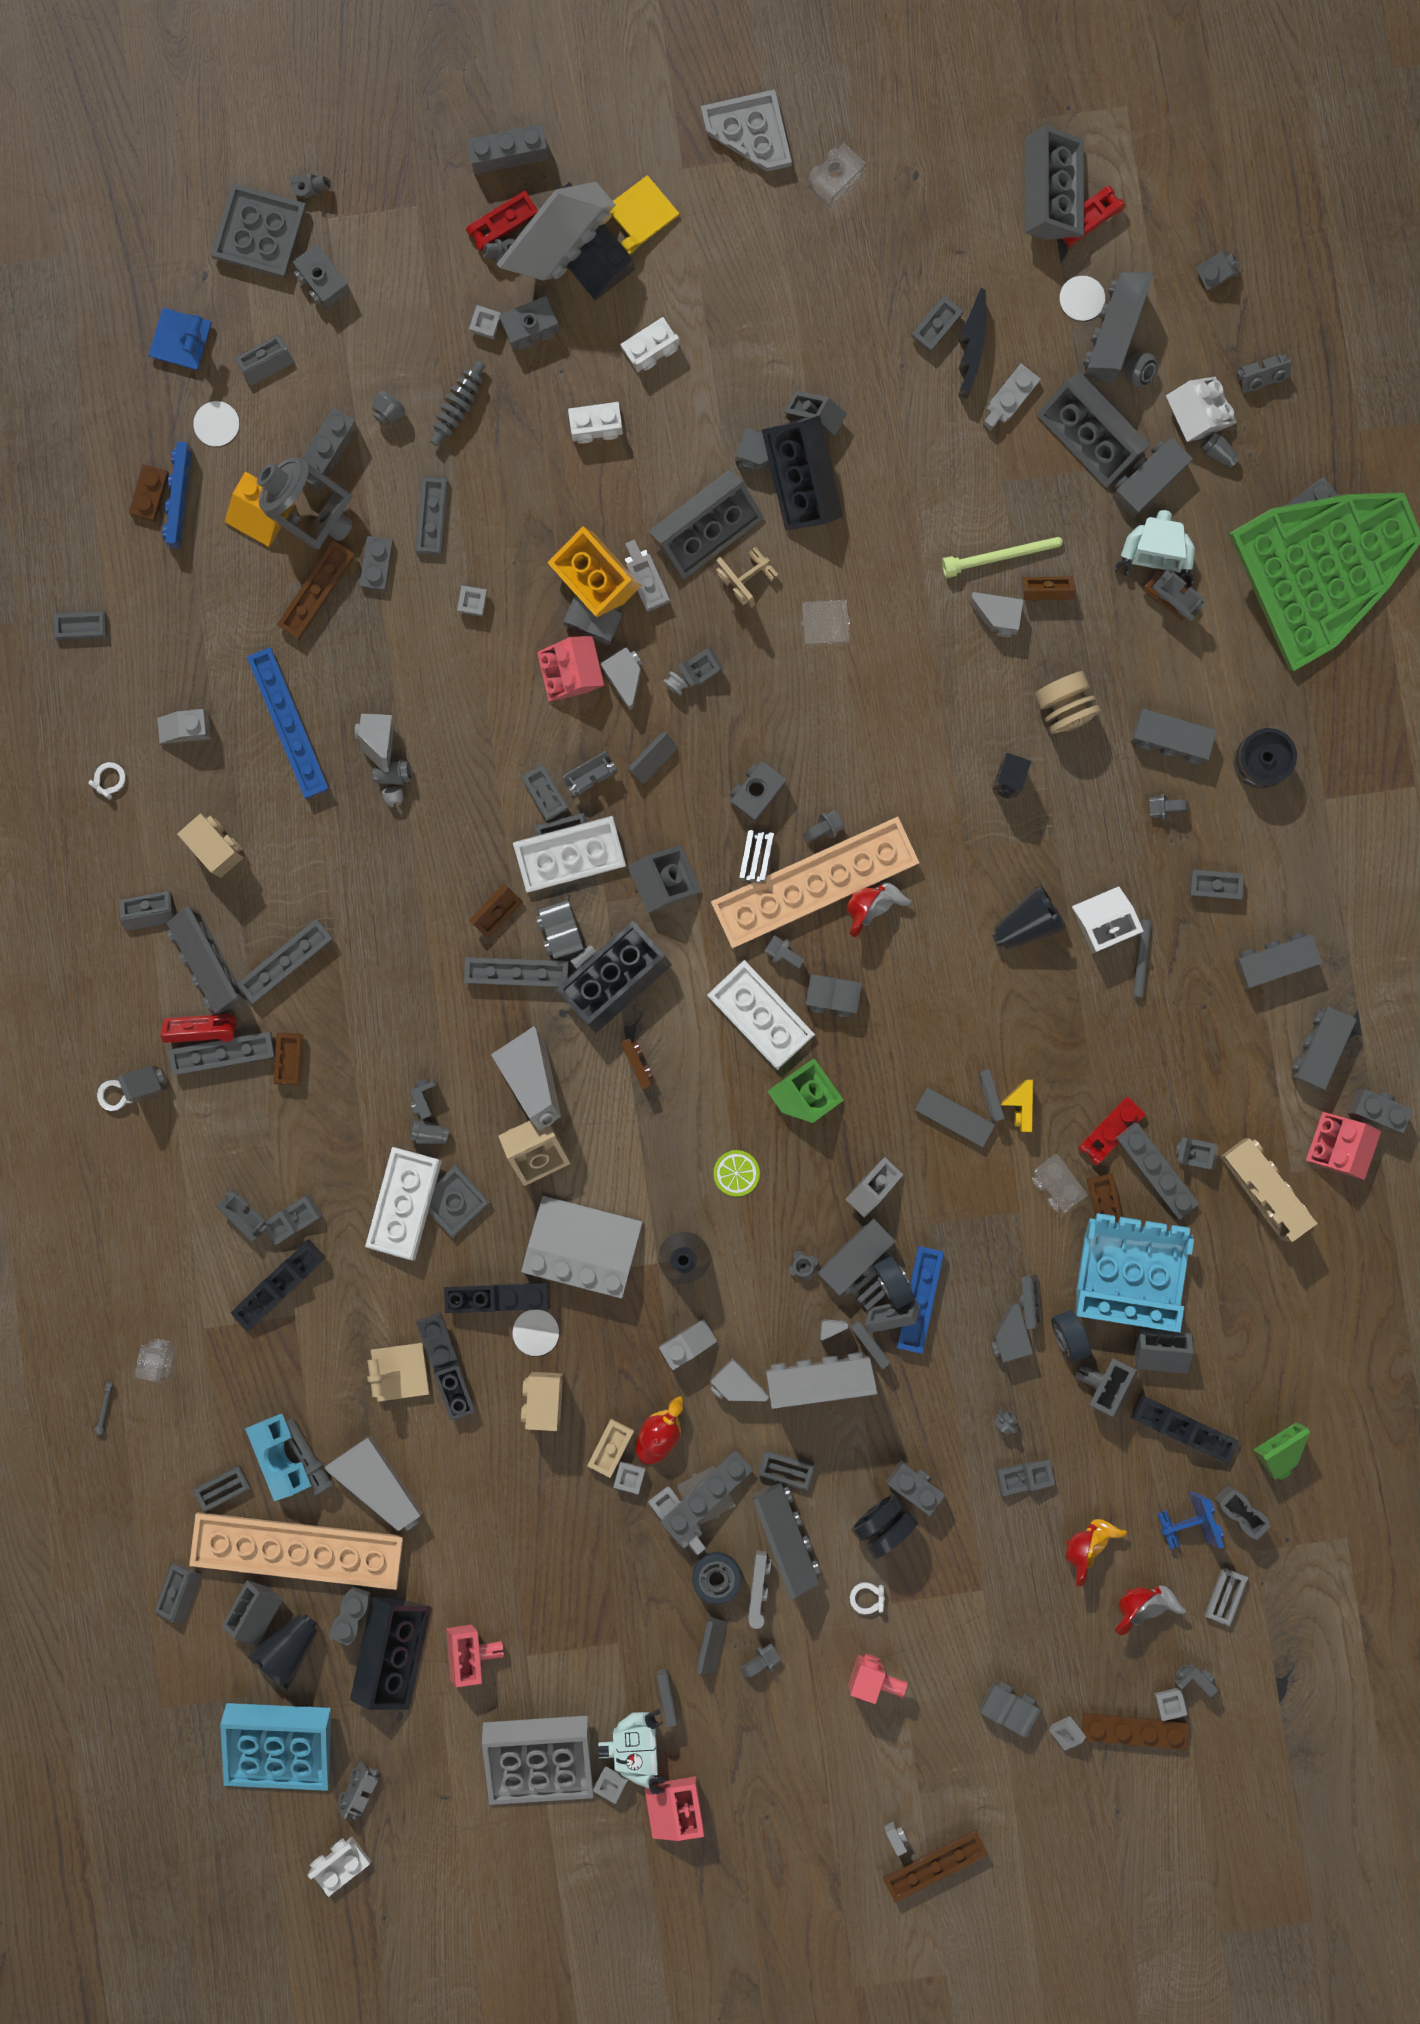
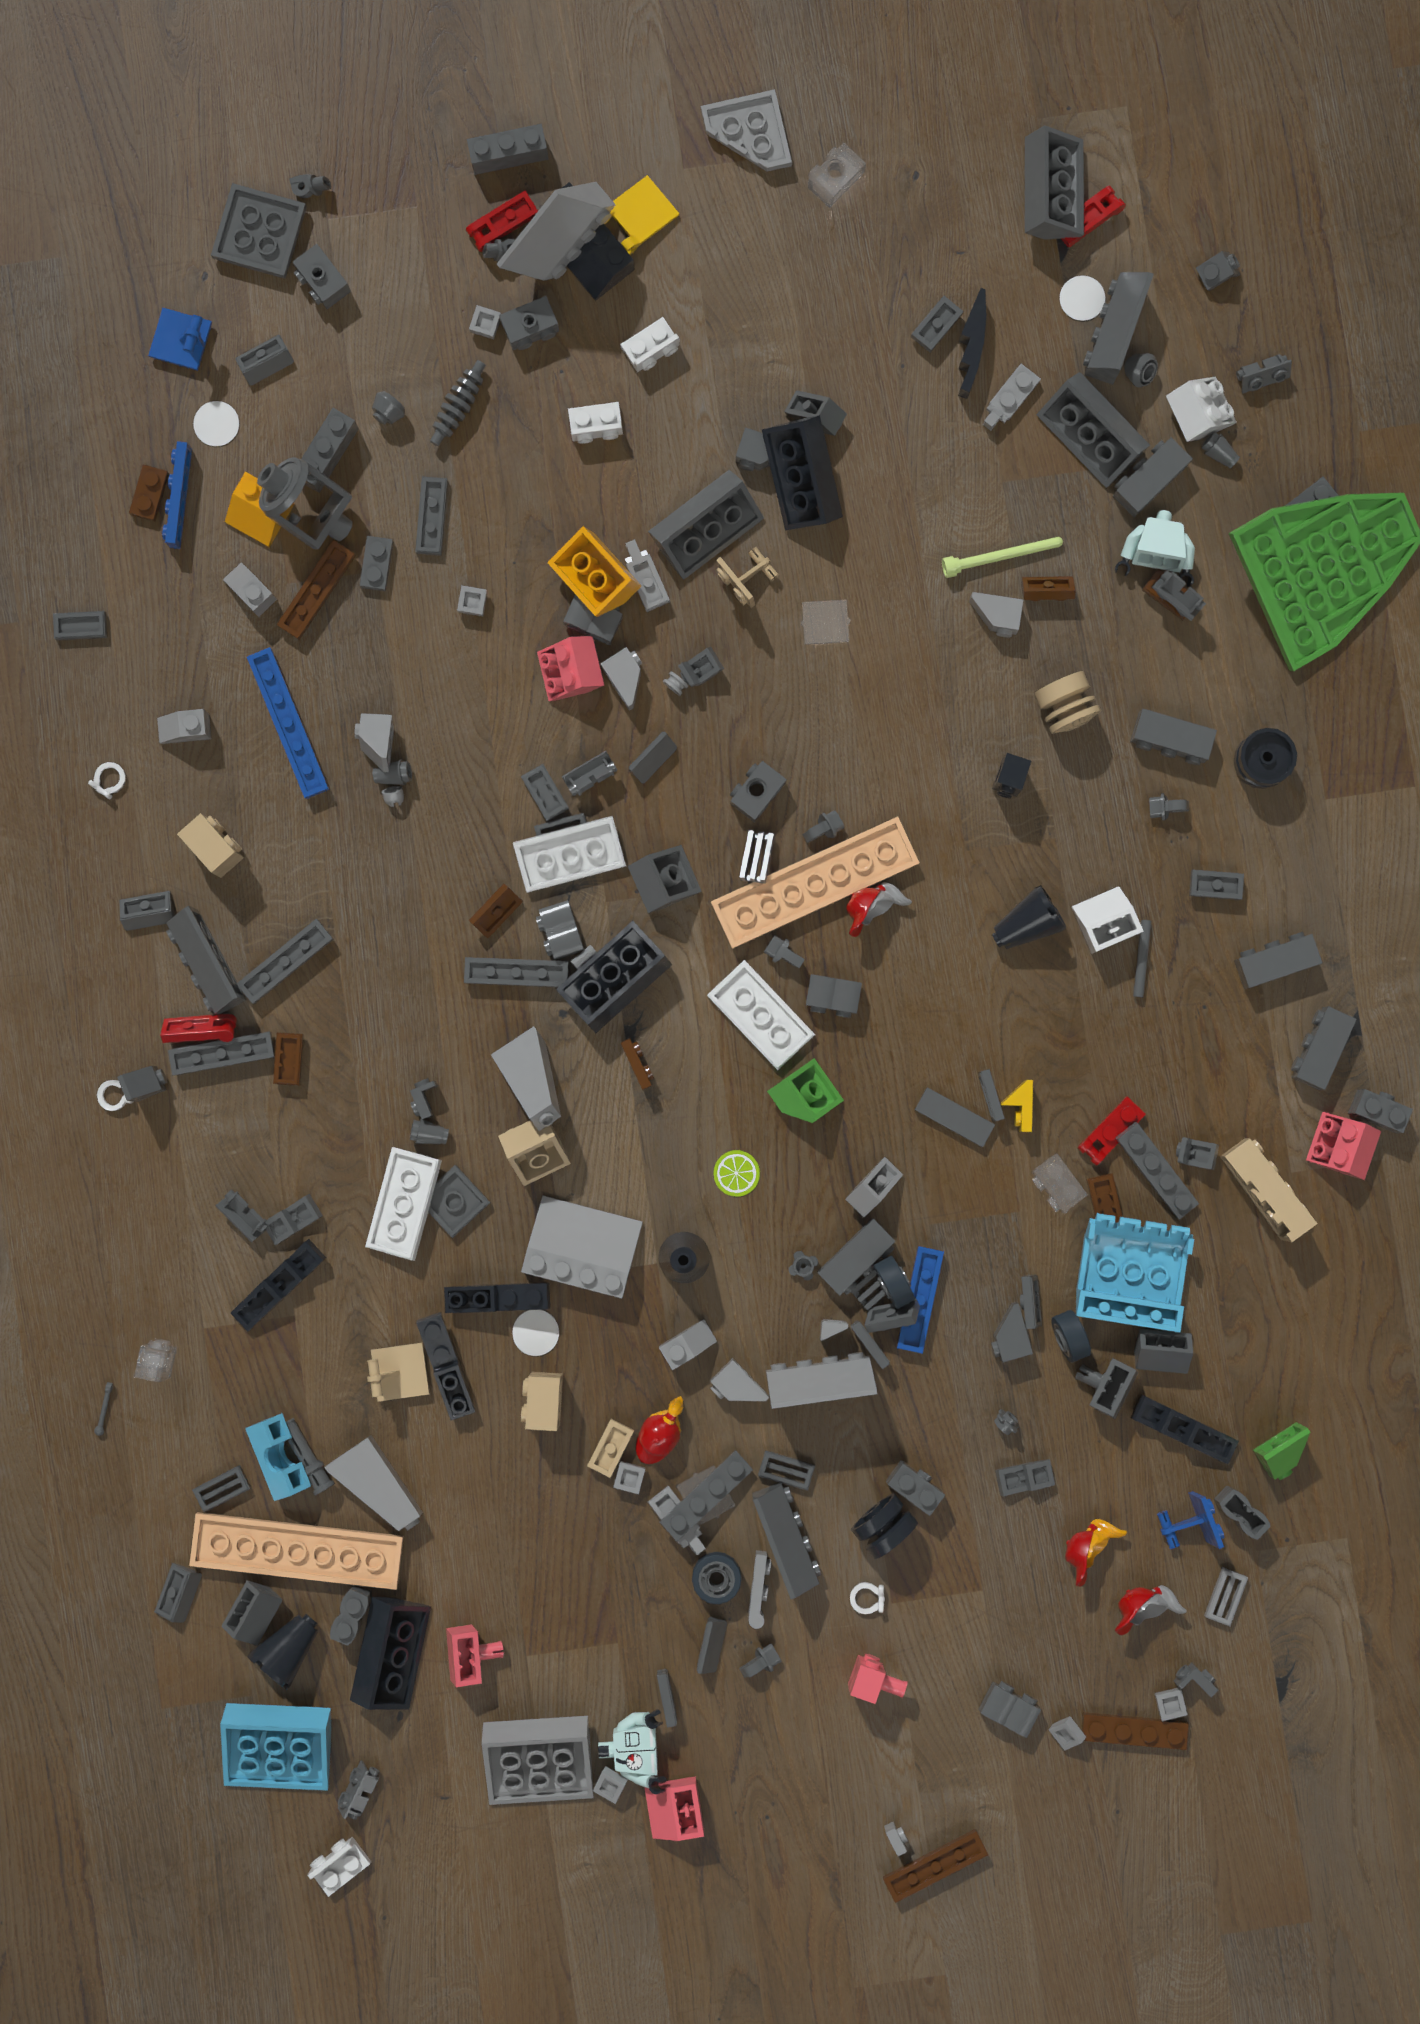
none -> light grey slope [223,563,277,617]

